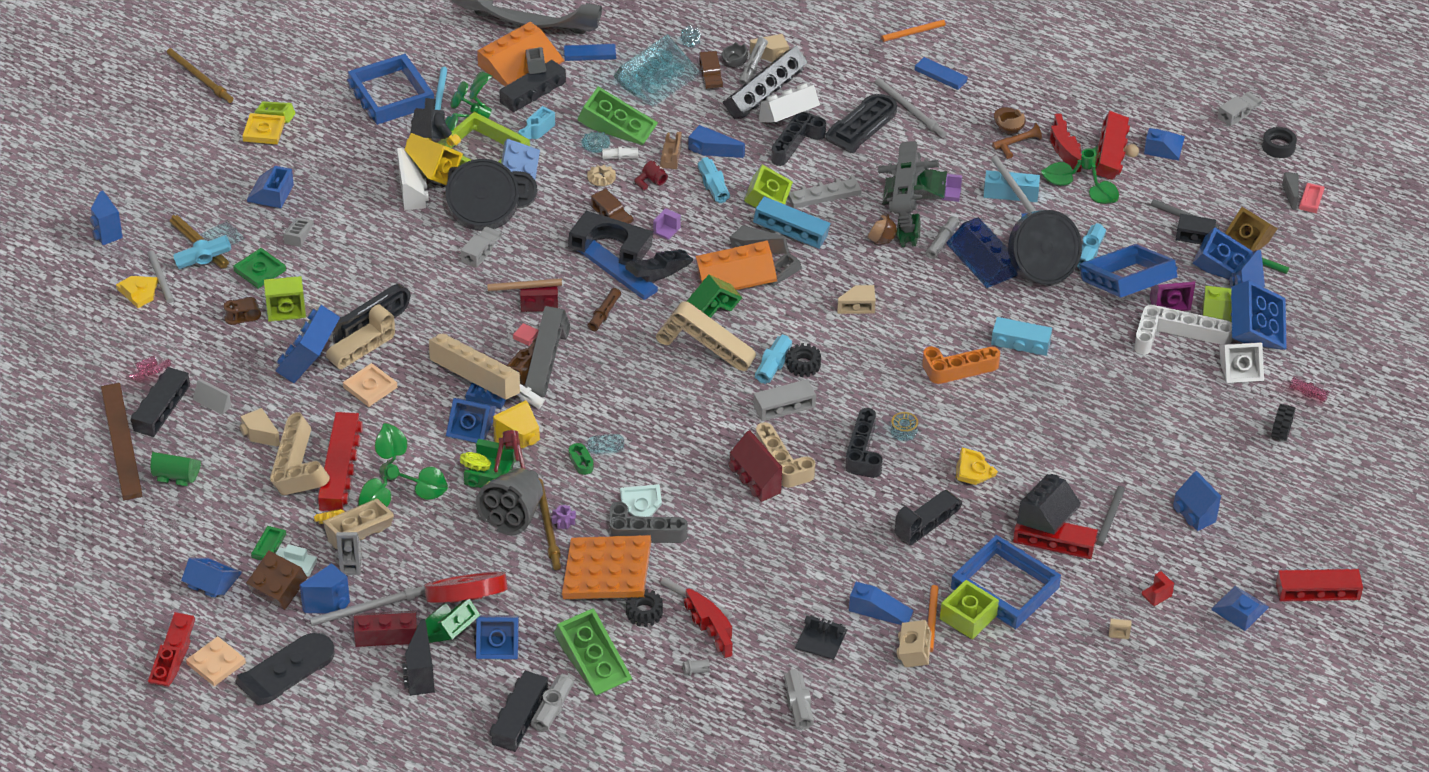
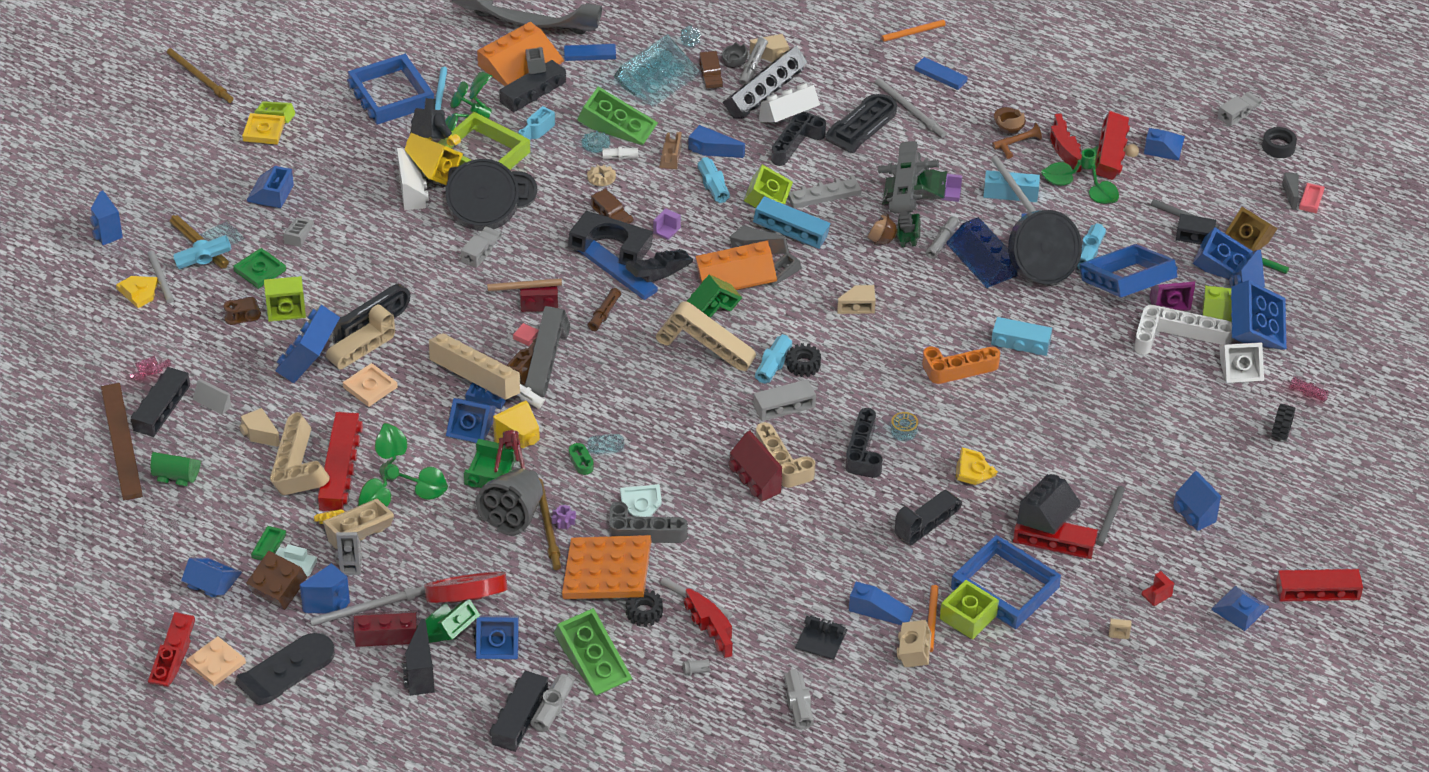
neon yellow gear [460,452,491,471] -> none
medium blue plate [501,139,540,179] -> none
dark red piece [634,161,668,190] -> none

